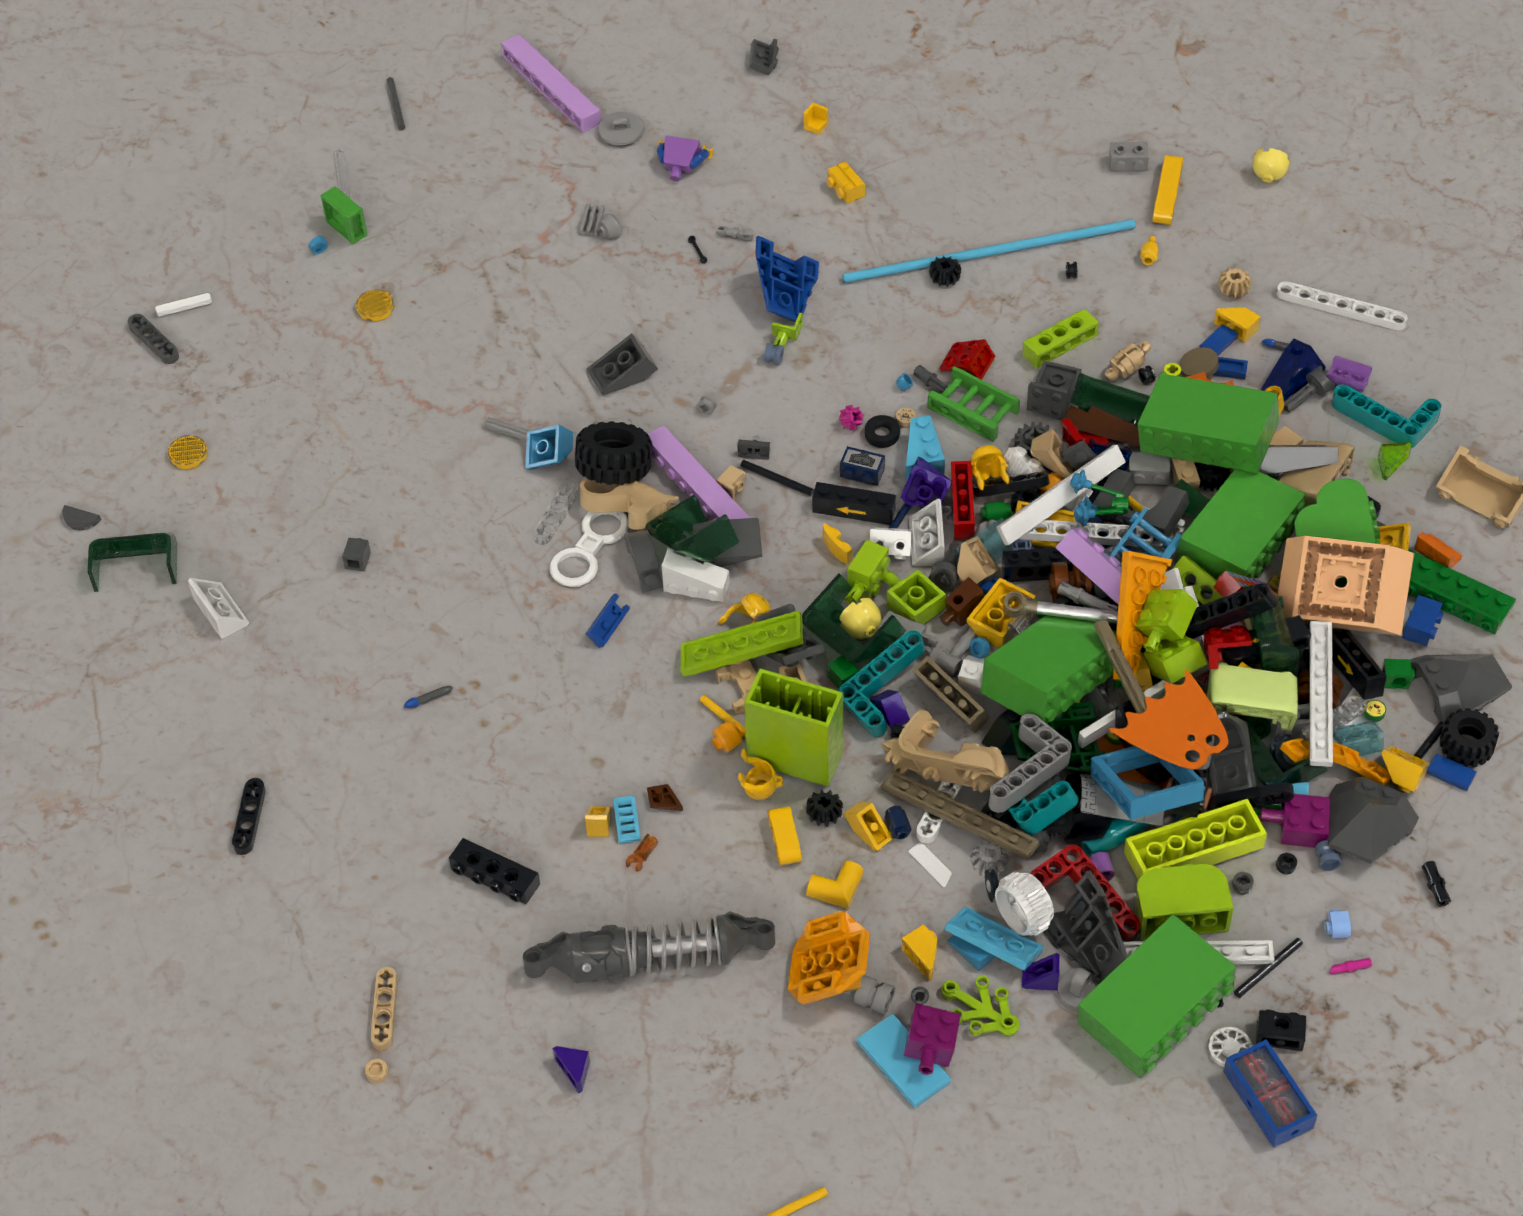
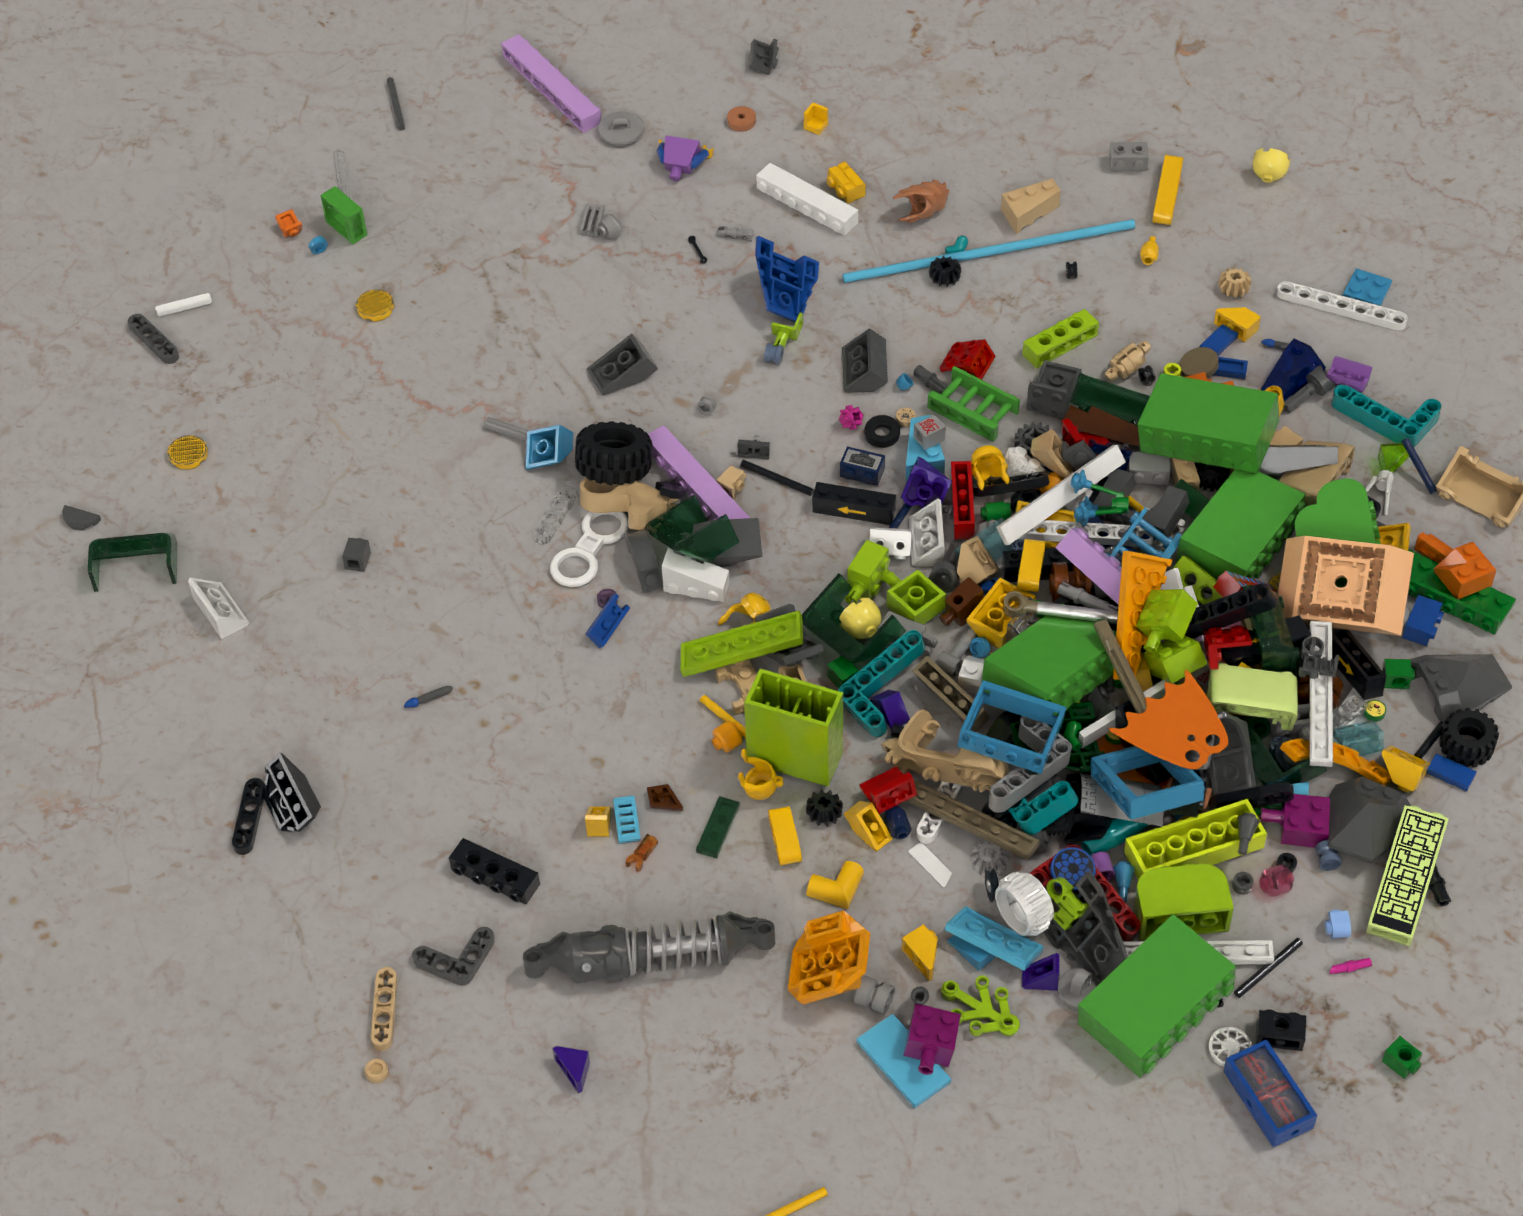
yellow slope [823,523,852,565] -> none
none -> black wedge [264,753,321,832]
none -> orange bracket [275,209,303,237]
none -> dark grey beam [412,927,495,986]
none -> clear purple tile [597,589,618,608]
none -> black tile [655,481,684,499]
none -> clear green tile [696,796,740,858]
none -> nougat piece [727,106,756,131]
none -> white brick [756,163,858,236]
none -> dark grey slope [842,328,888,393]
none -> red bracket [859,767,917,814]
none -> nougat head [893,180,949,223]
none -> light grey brick [914,415,946,450]
none -> teal arm [945,235,968,254]
none -> dark azure window [957,680,1067,774]
none -> tan wedge [1001,178,1061,234]
none -> yellow beam [1017,539,1046,592]
none -> lime piece [1046,877,1089,930]
none -> tile [1050,847,1096,892]
none -> green arm [1063,721,1082,751]
none -> dark azure cone [1113,861,1135,903]
none -> dark grey cone [1237,813,1260,855]
none -> clear pink head [1259,865,1294,897]
none -> dark grey piece [1298,637,1339,679]
none -> dark azure plate [1343,268,1392,306]
none -> white plant [1365,470,1394,516]
none -> brick [1366,805,1449,946]
none -> green brick [1382,1036,1422,1079]
none -> dark blue bar [1401,438,1437,494]
none -> orange slope [1434,541,1497,600]

